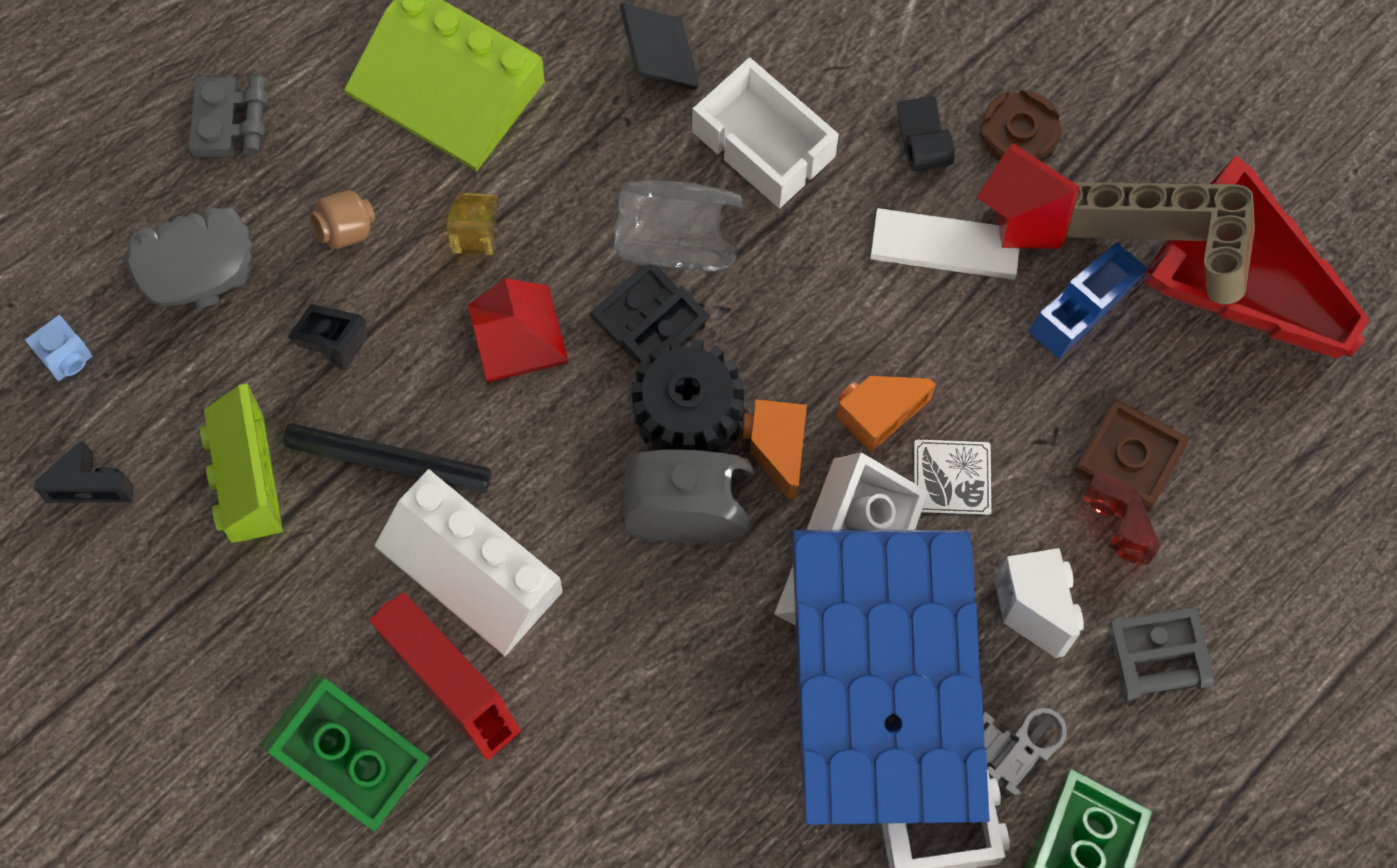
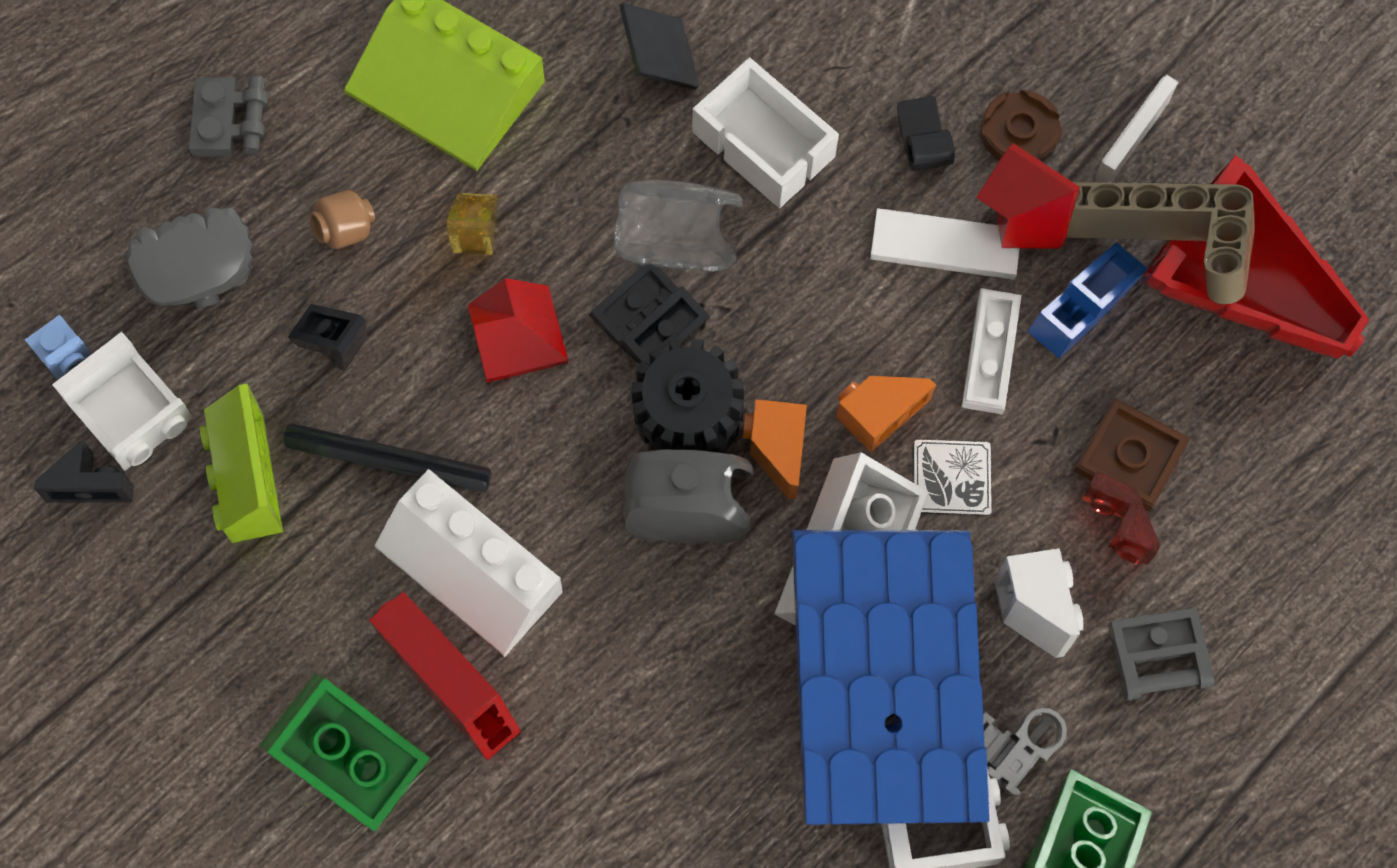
none -> white panel [52,332,193,471]
none -> white tile [961,288,1022,415]
none -> white tile [1095,75,1178,183]

